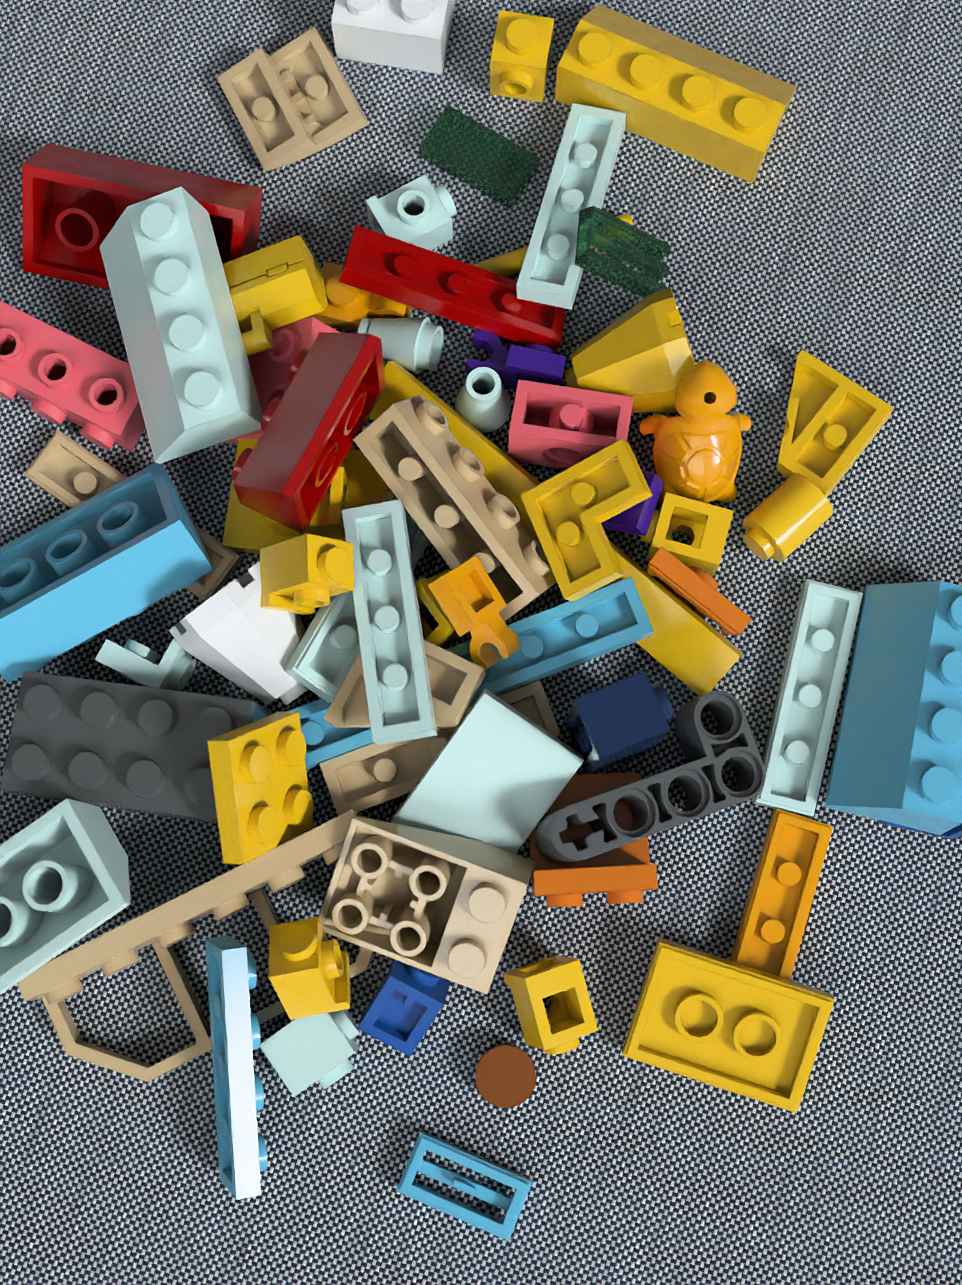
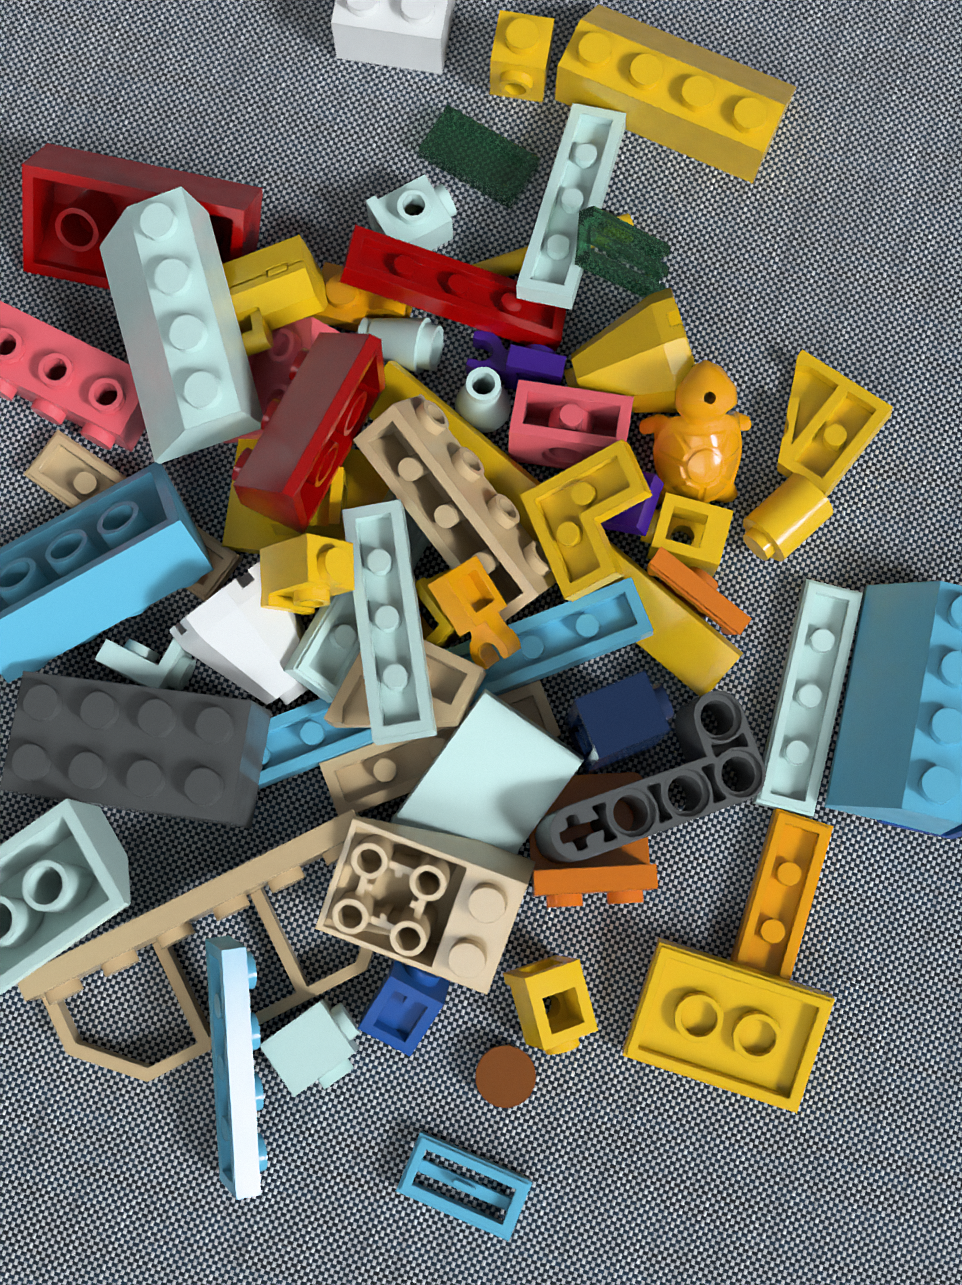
yellow plate [207,711,314,865] -> none
tan slope [216,26,369,171] -> none
yellow brick [269,917,350,1020] -> none

